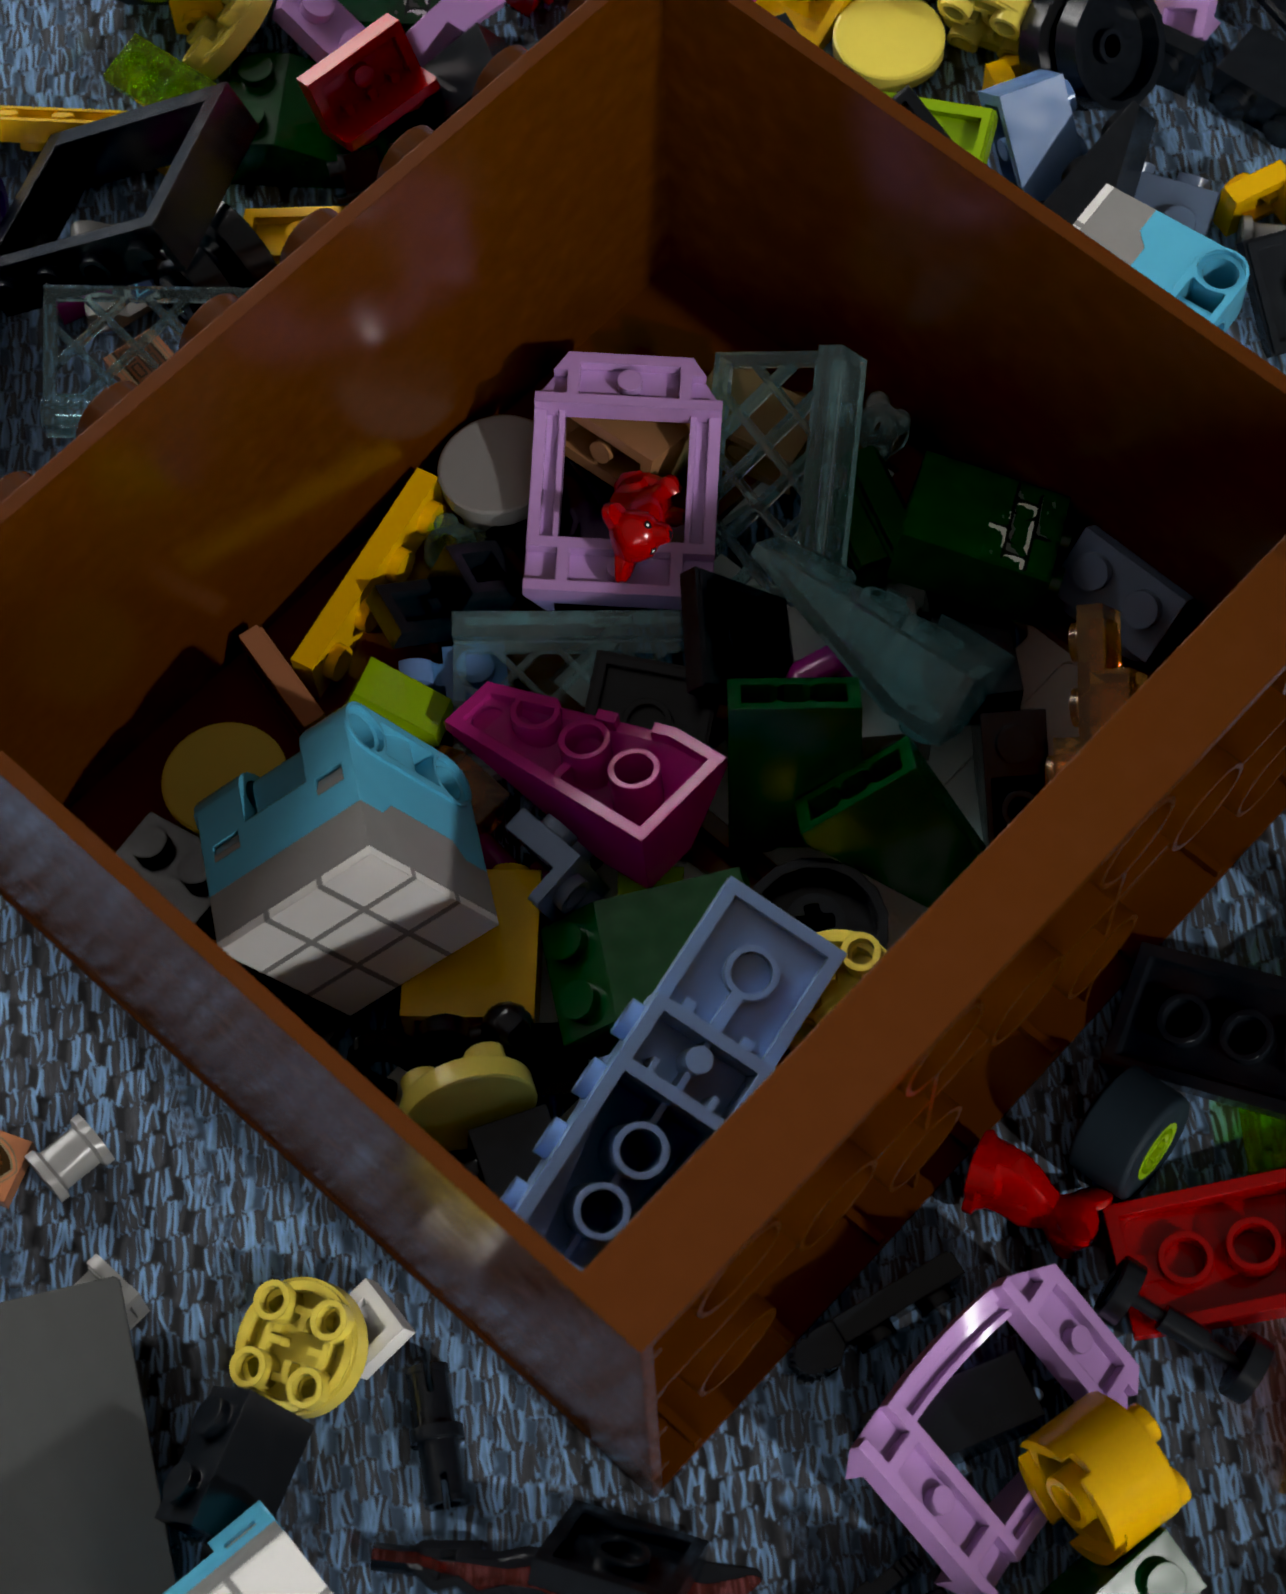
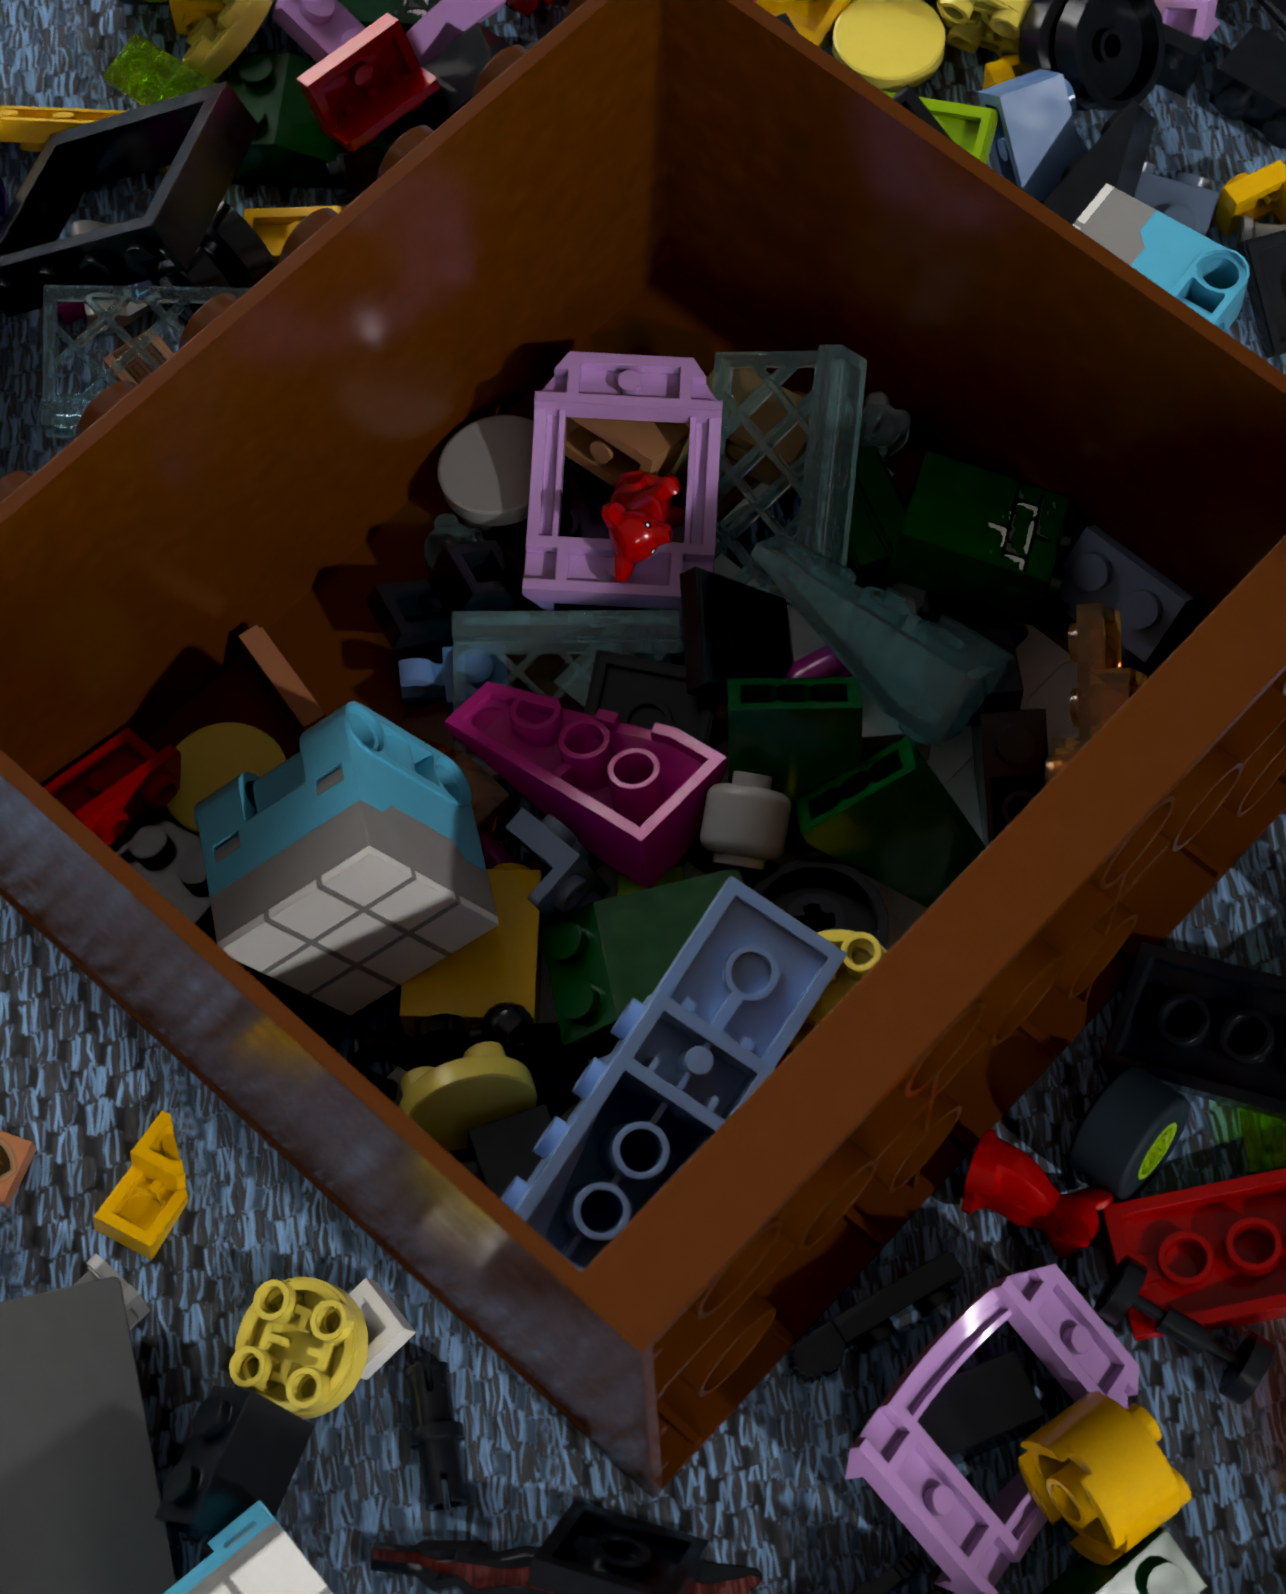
light grey bush [24,1114,115,1203] -> none
yellow plate [290,467,446,699] -> none
lime slope [344,656,455,747] -> none
none -> red bracket [43,727,181,846]
none -> yellow slope [93,1110,189,1260]
none -> light grey head [700,771,792,871]

